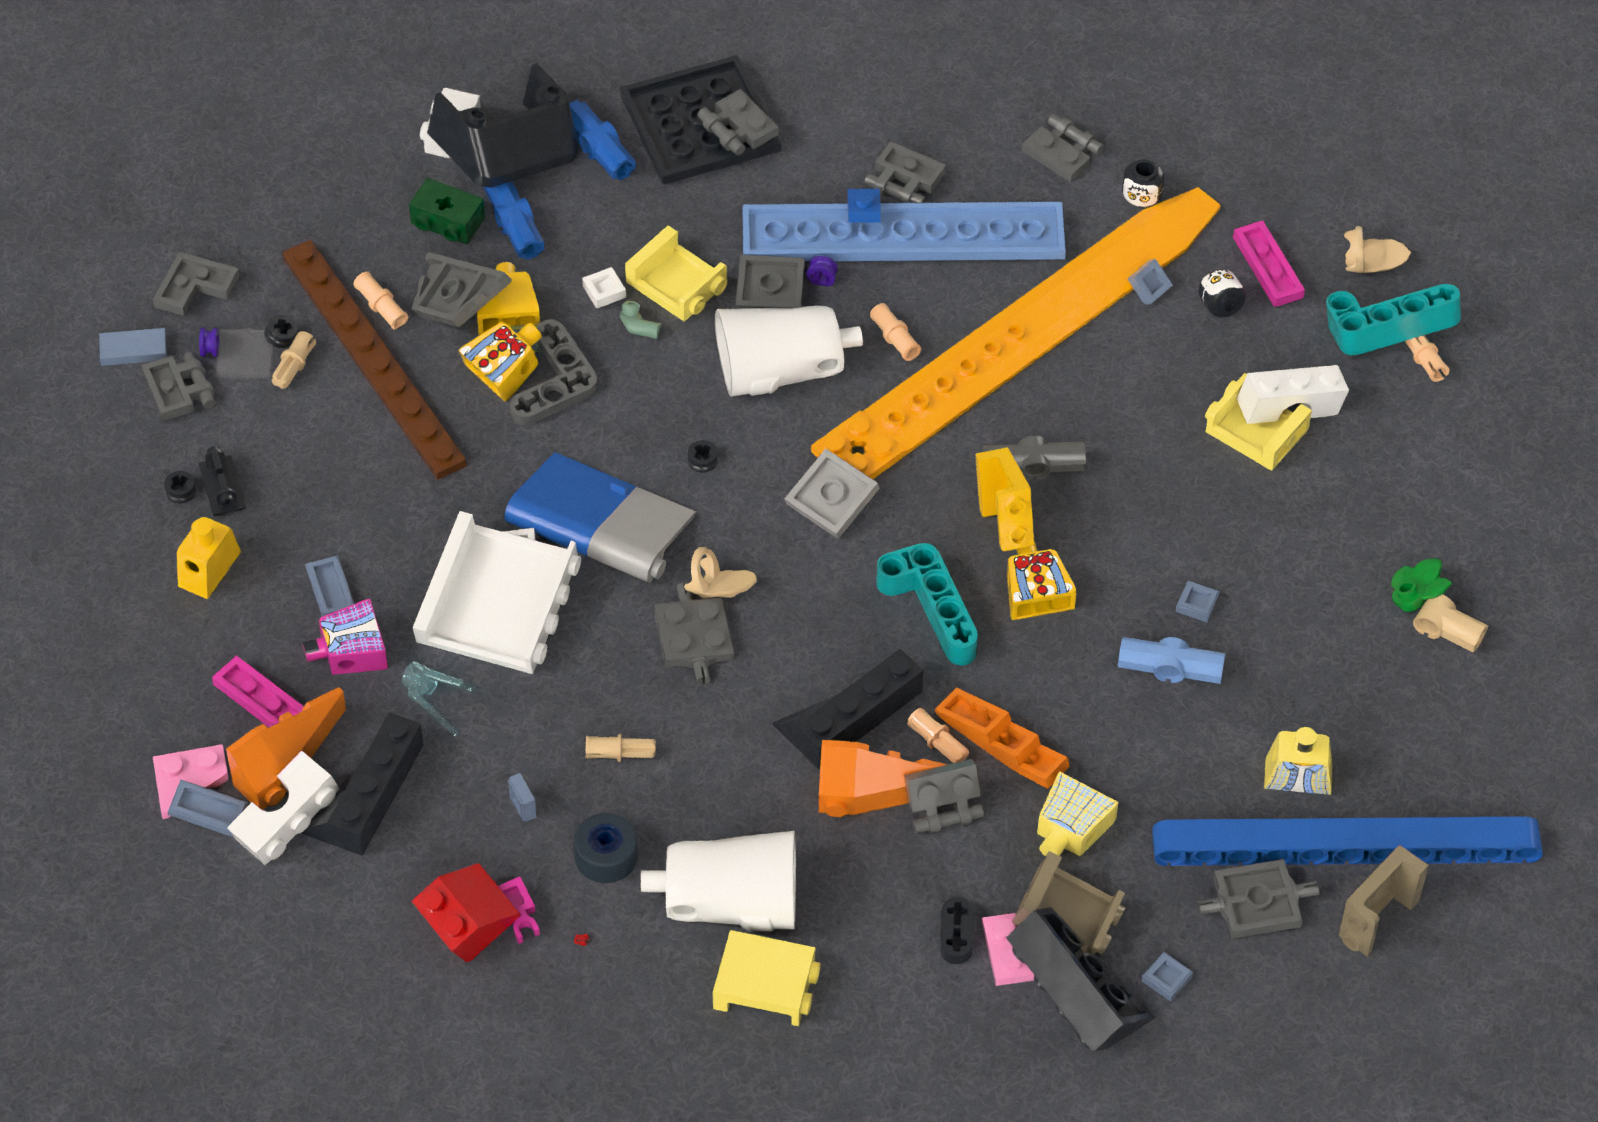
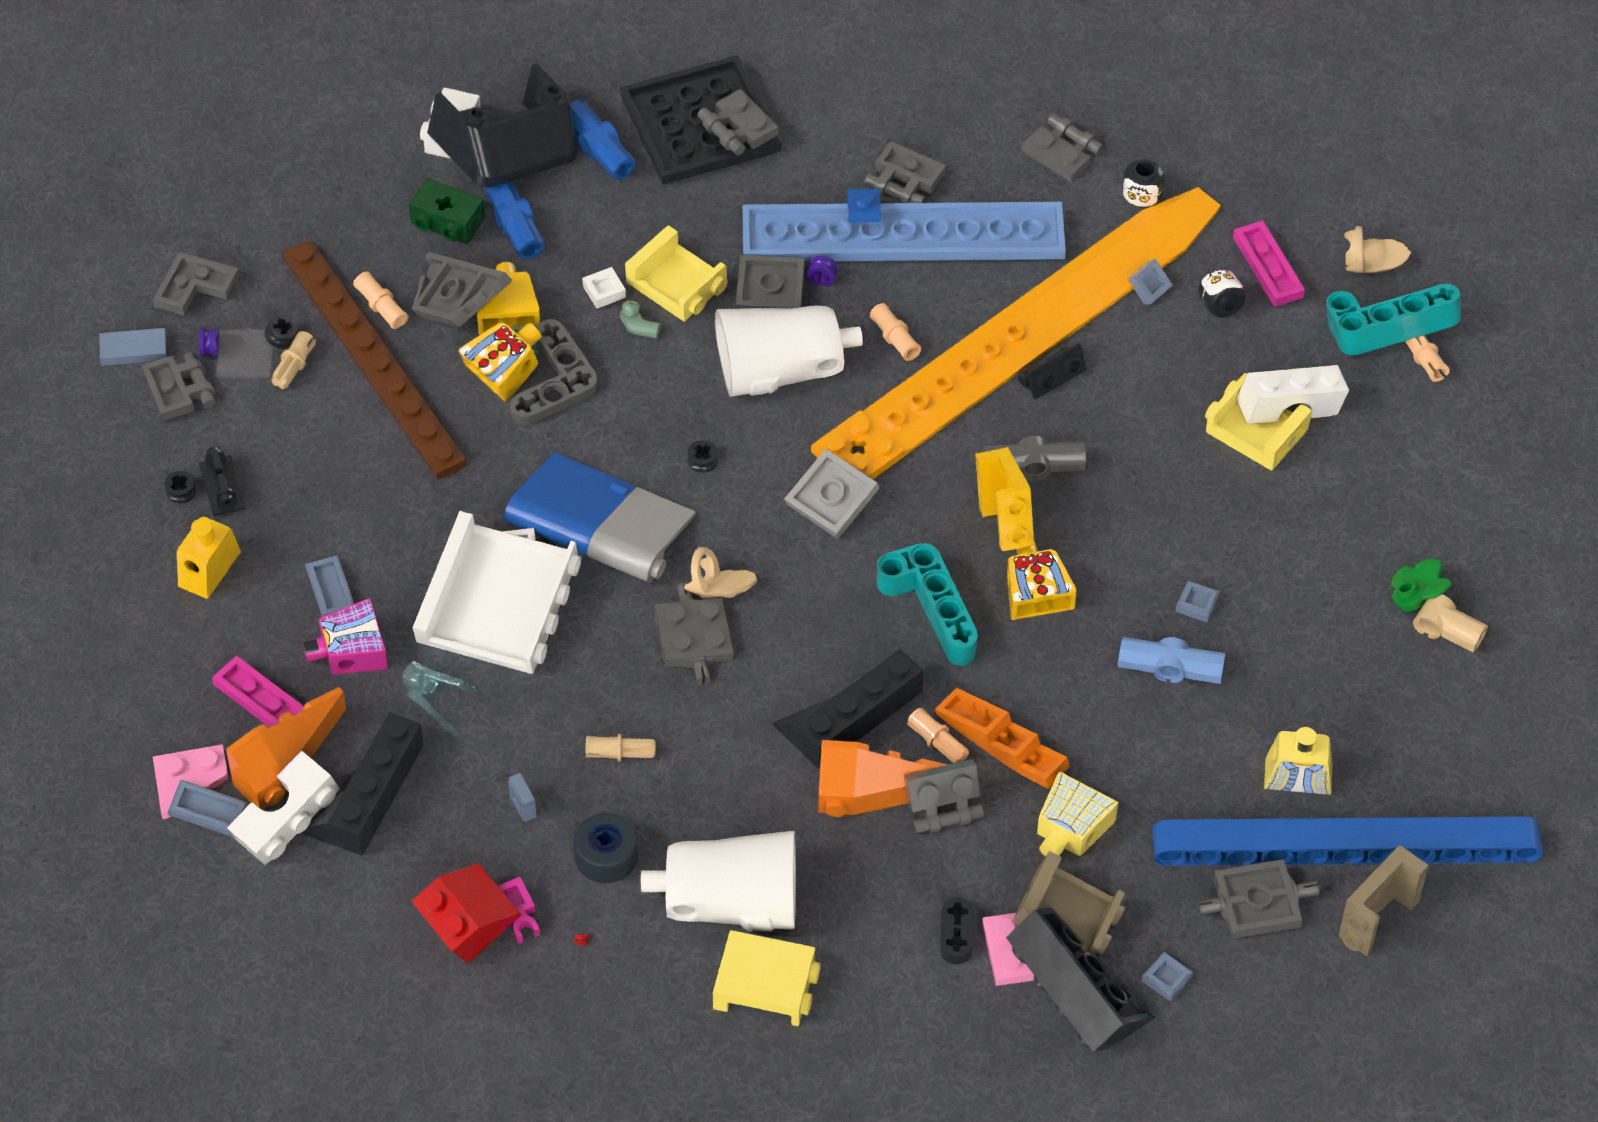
none -> black hinge [1018,342,1087,400]

